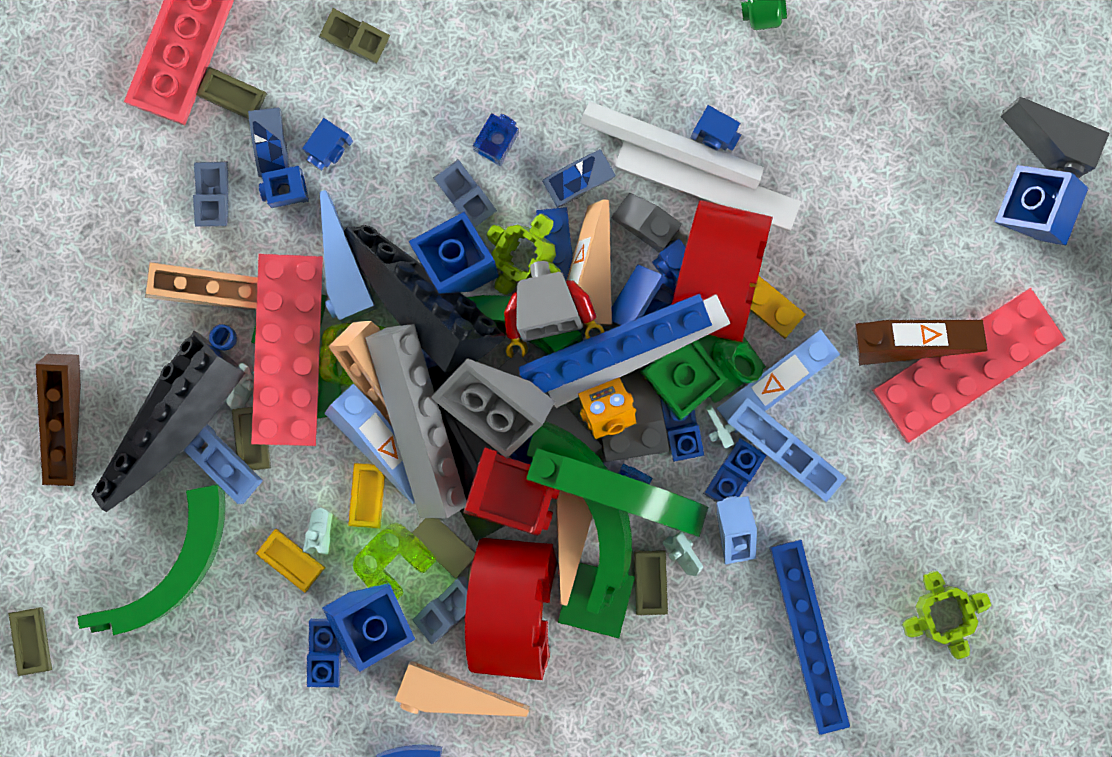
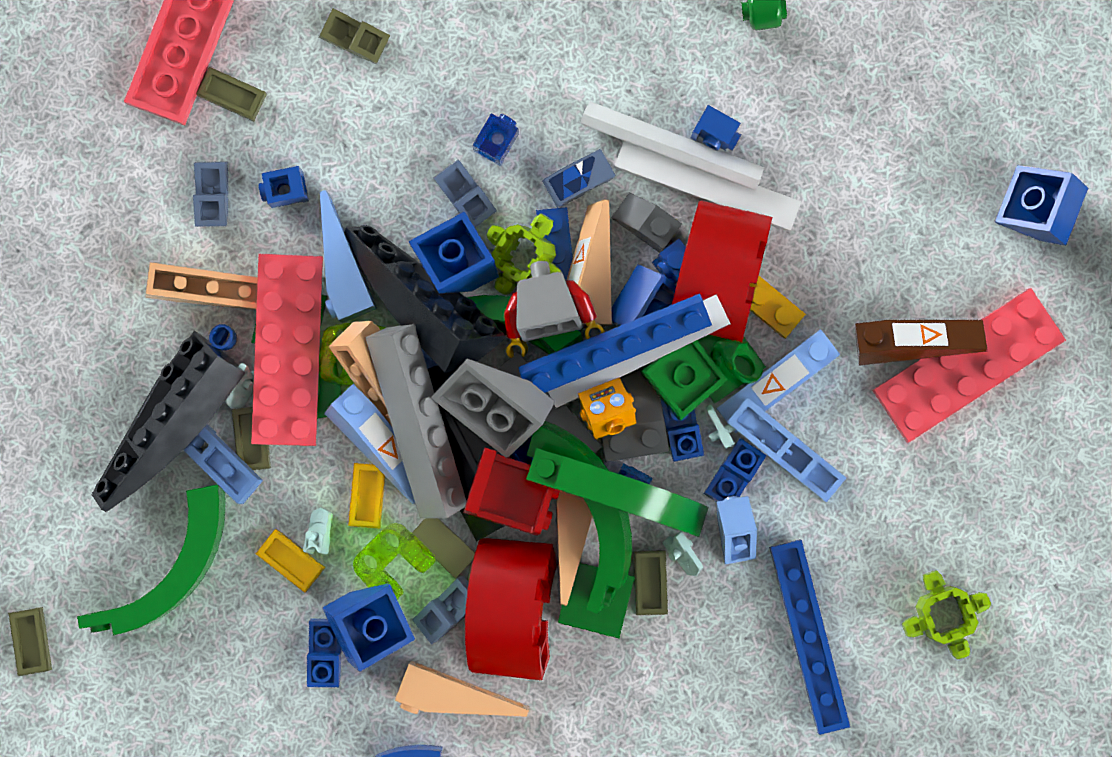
reddish brown slope [35,353,81,486] -> none
slope [248,107,289,177] -> none
blue brick [302,118,353,171] -> none
dark grey slope [1000,97,1110,178] -> none

